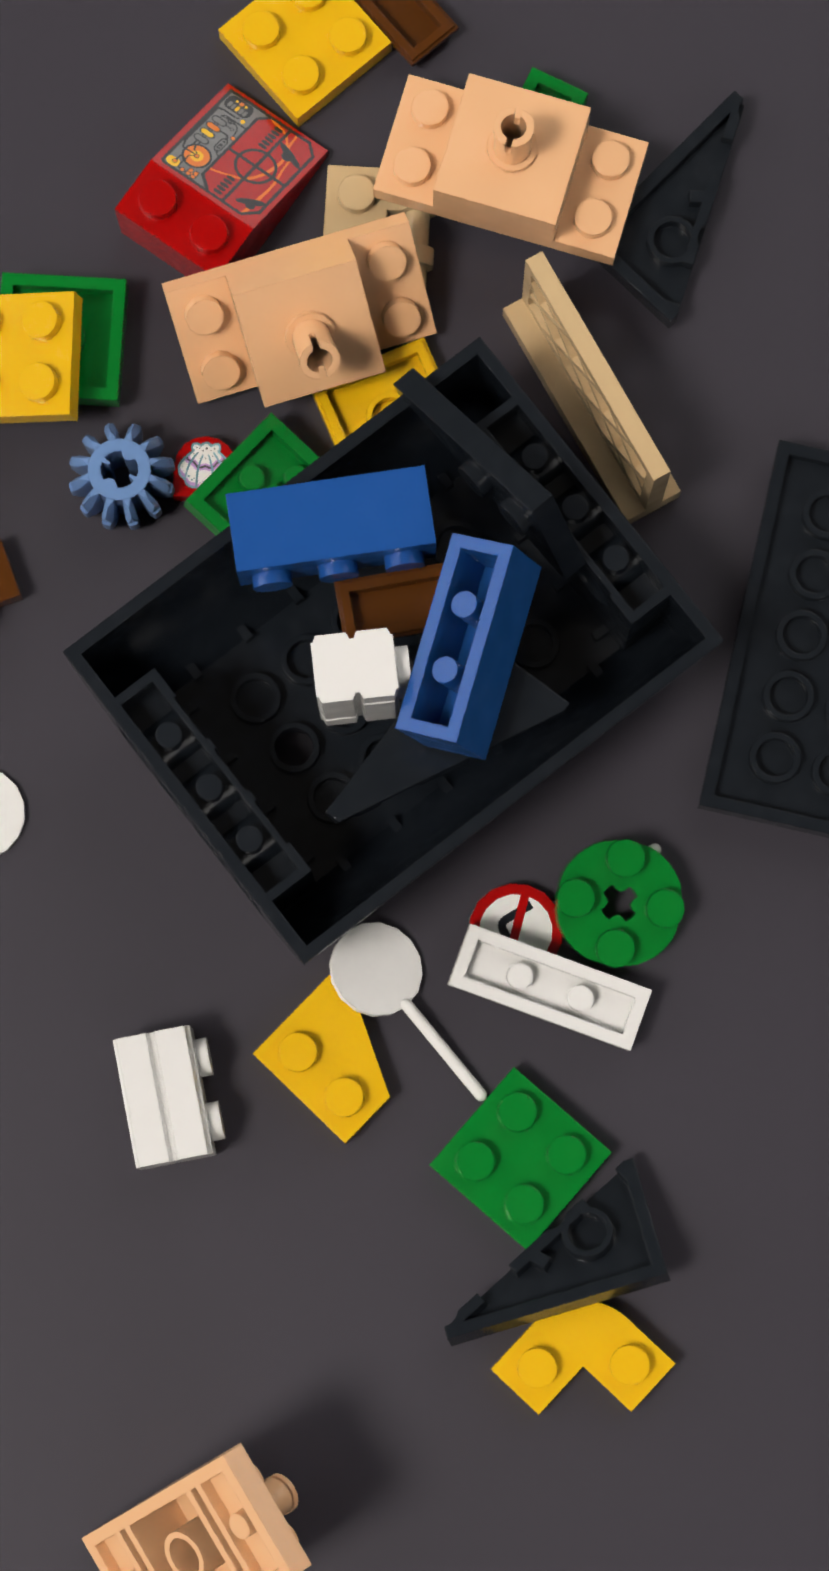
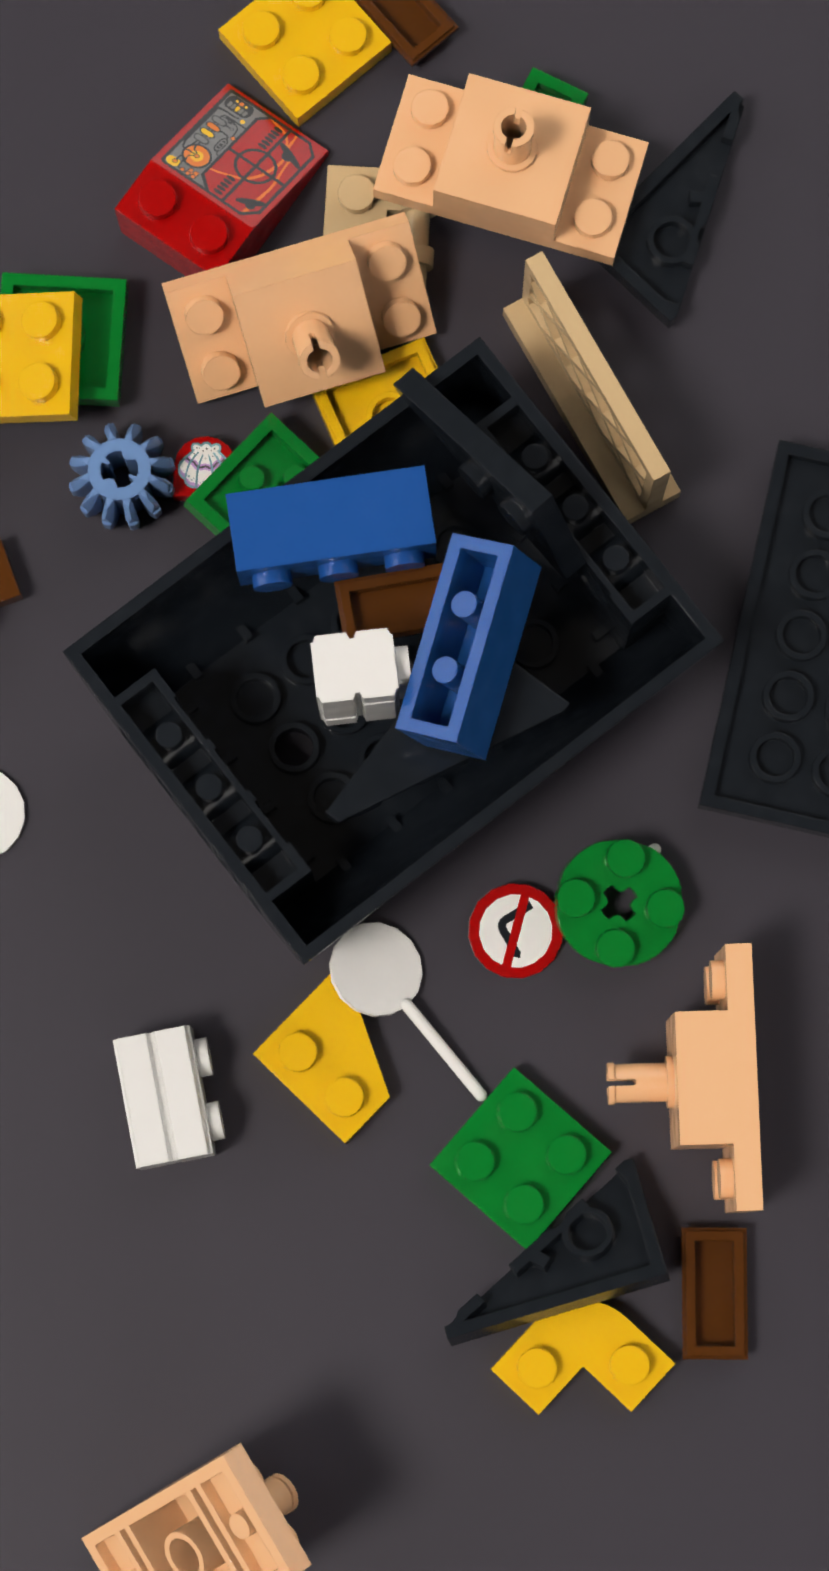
white plate [447,924,652,1051] -> none
none -> light nougat brick [606,943,763,1213]
none -> reddish brown tile [681,1228,748,1360]

